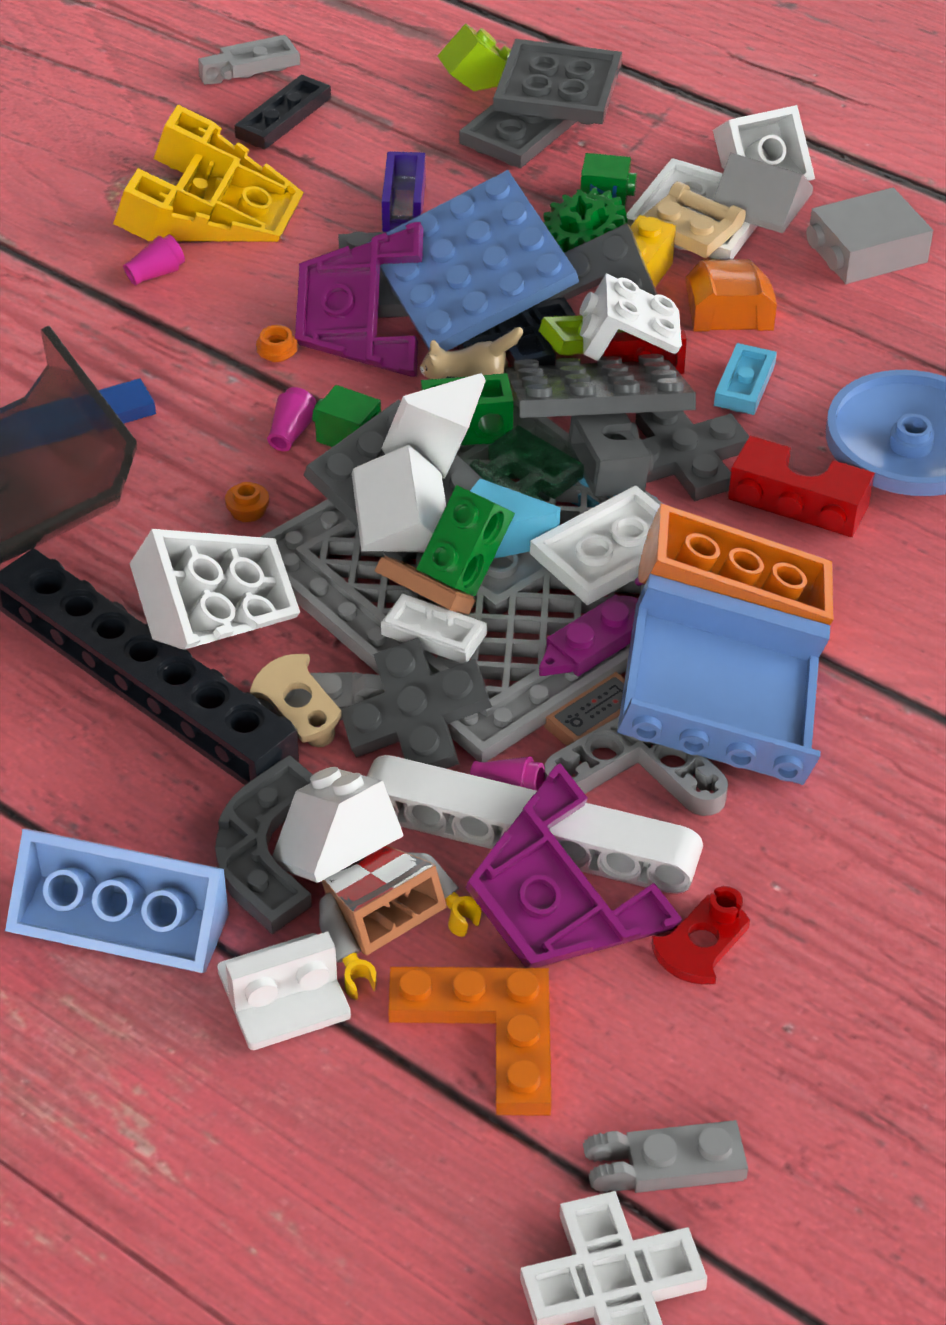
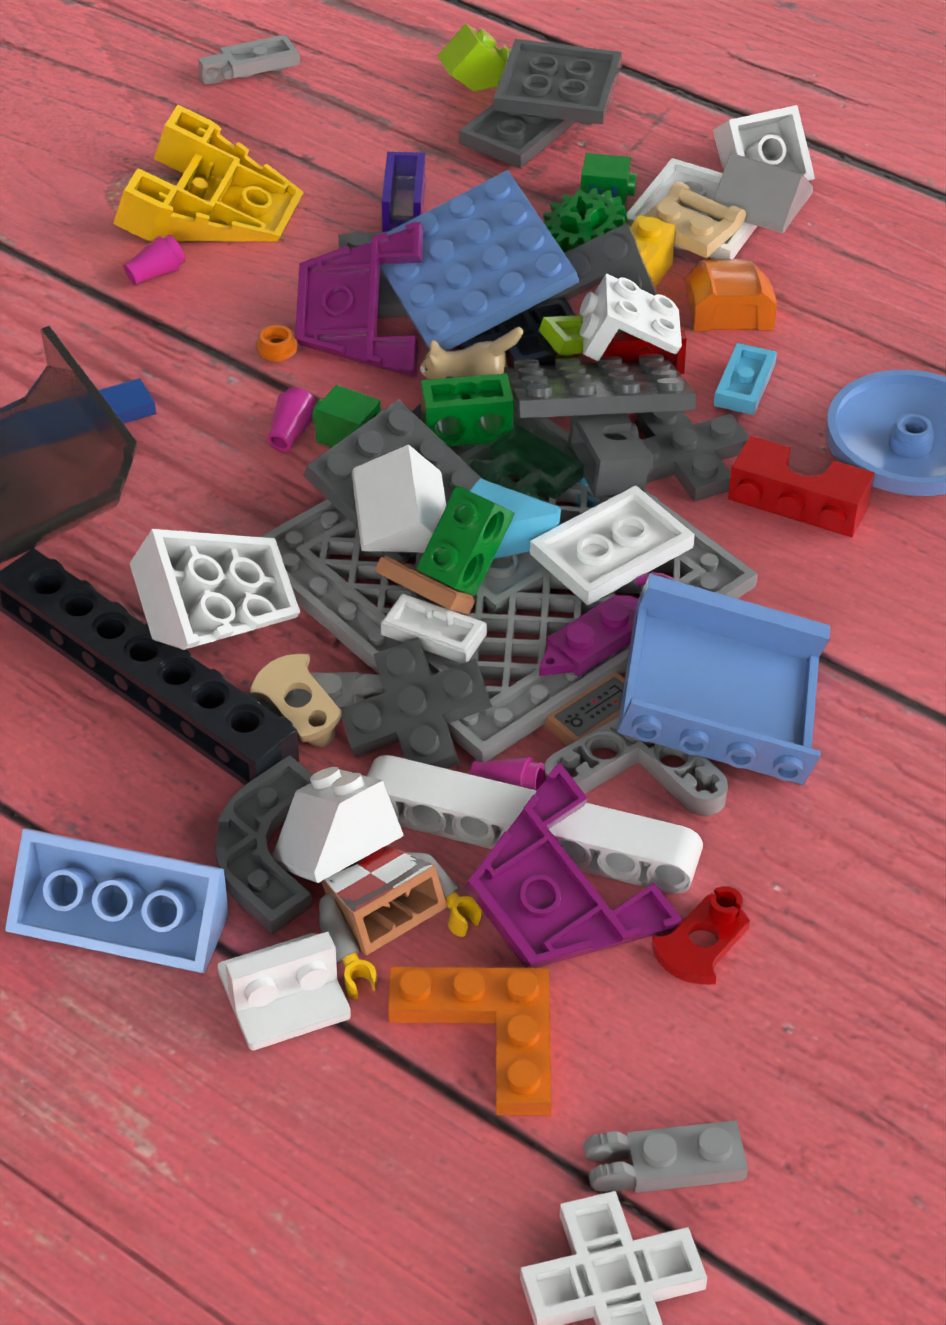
orange plate [225,482,269,522] -> none
black plate [234,74,331,150] -> none
white slope [382,373,486,479] -> none
orange brick [638,503,834,625] -> none
light grey brick [806,187,933,284] -> none

